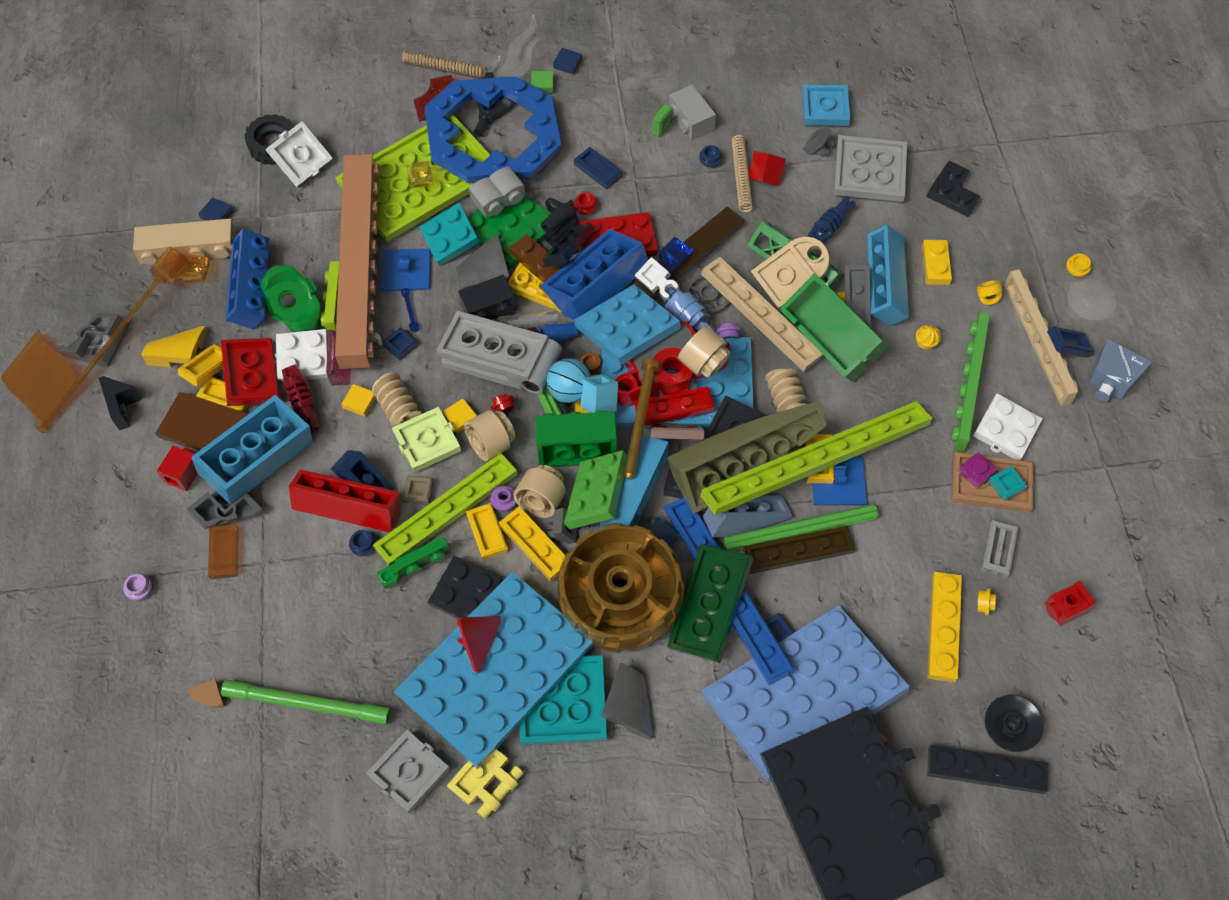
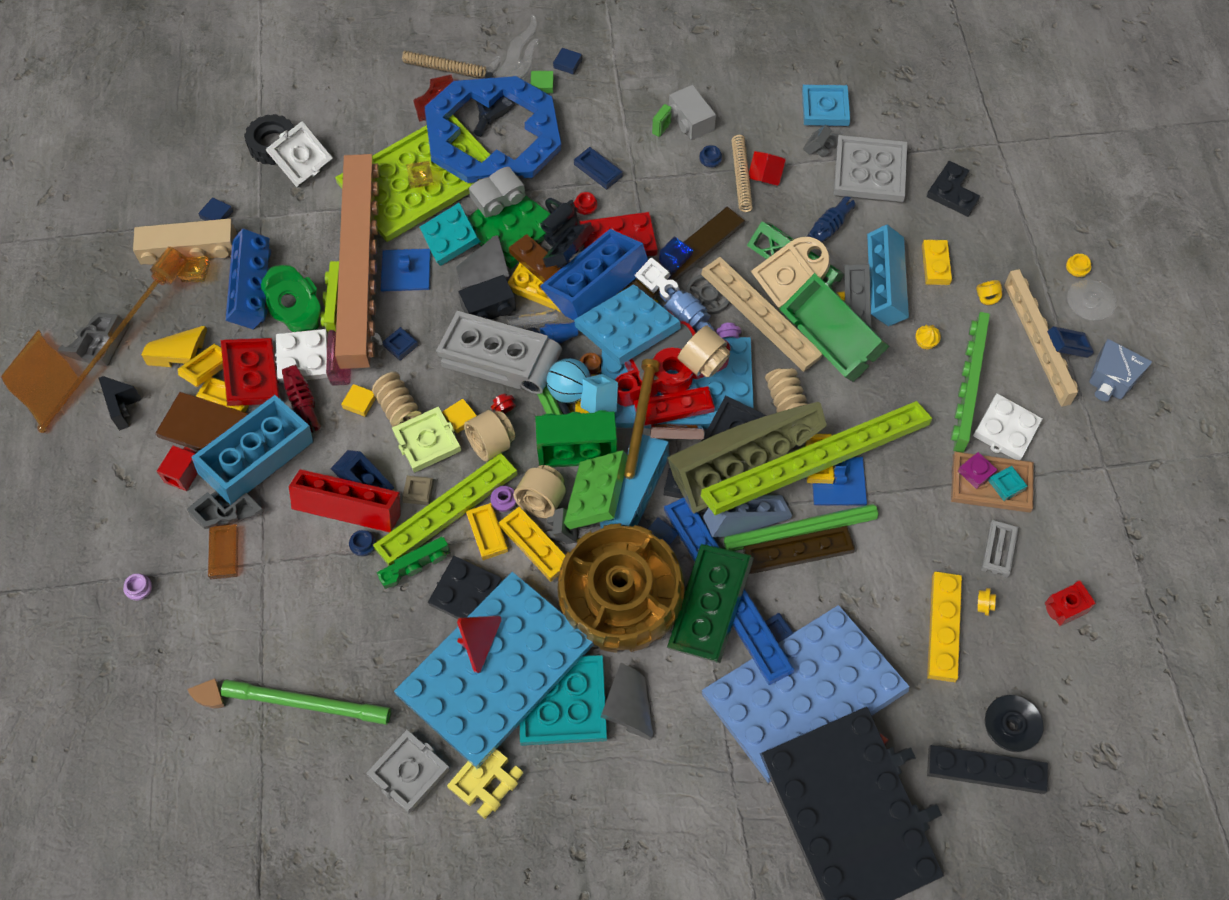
clear blue hinge [401,288,419,333] -> none

